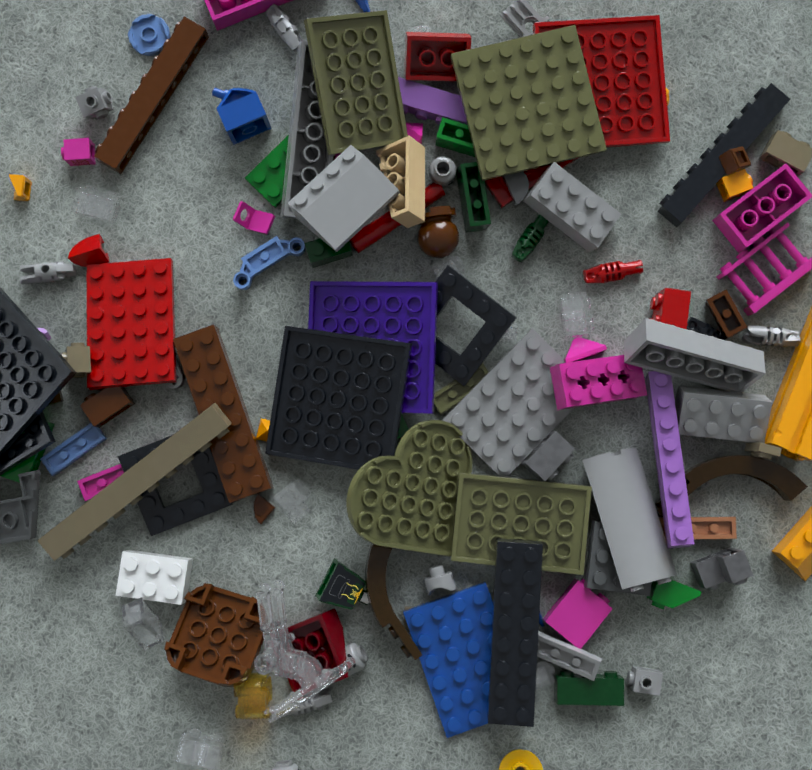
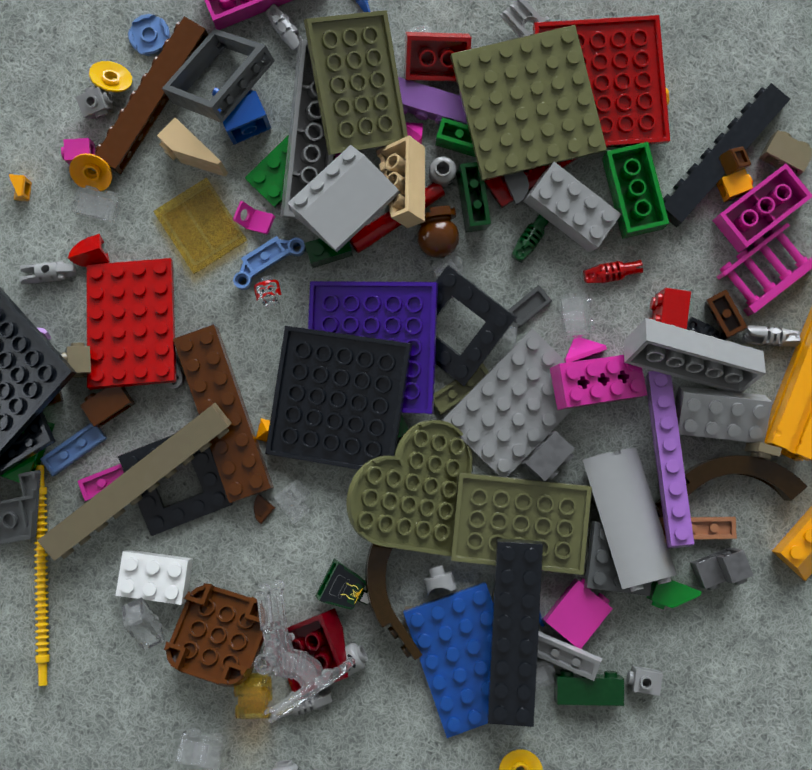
none -> yellow hose [34,465,50,686]
none -> light orange dish [69,153,113,191]
none -> yellow dish [89,61,132,92]
none -> clear yellow piece [153,177,248,274]
none -> tan slope [157,118,228,176]
none -> dark grey window [162,28,275,123]
none -> clear head [254,276,283,309]
none -> dark grey tile [508,285,552,328]
none -> green brick [602,142,669,239]

